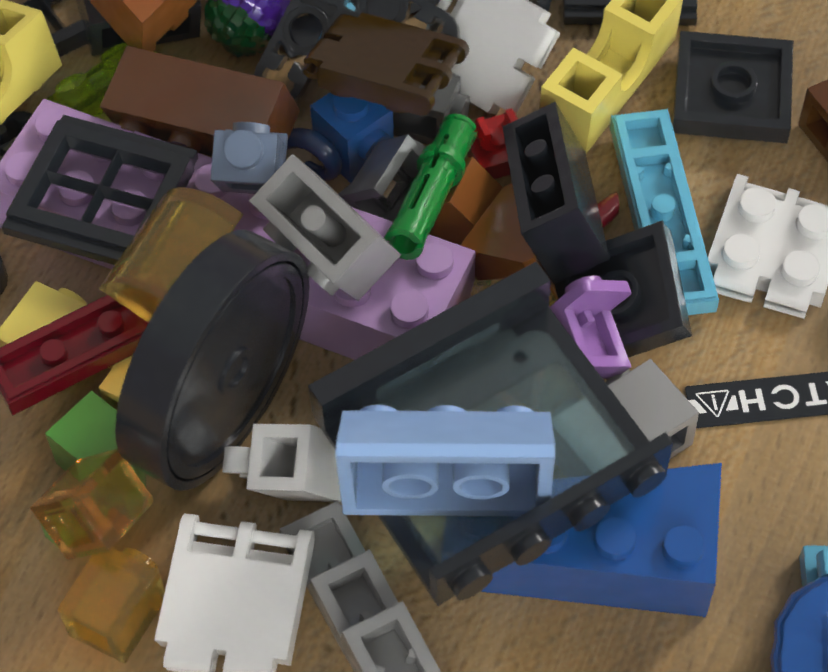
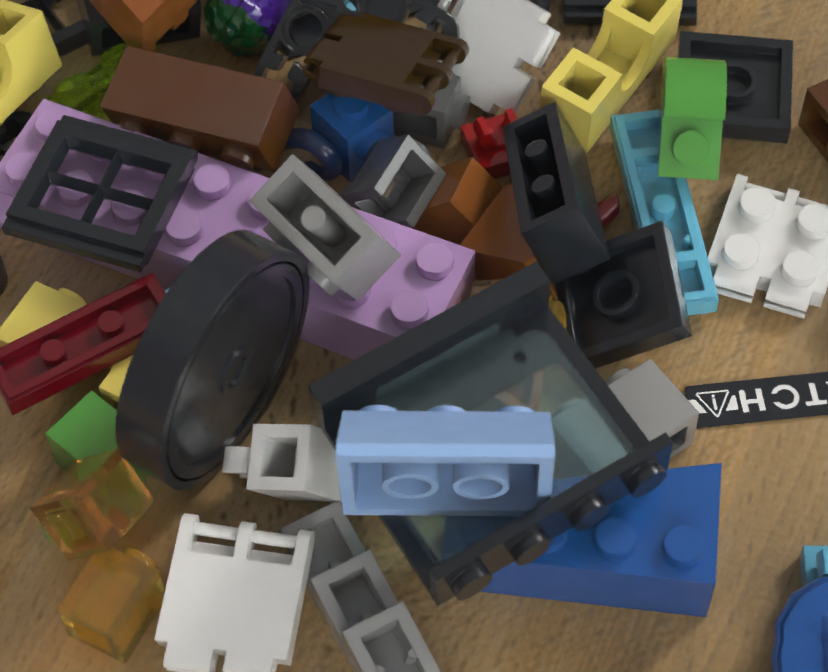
clear yellow brick [99,187,244,322] -> none
sand blue brick [210,122,288,194] -> none
green pin [384,113,477,260] -> none
medium lavender bracket [549,275,632,379] -> none
none -> bright green brick [657,57,727,180]

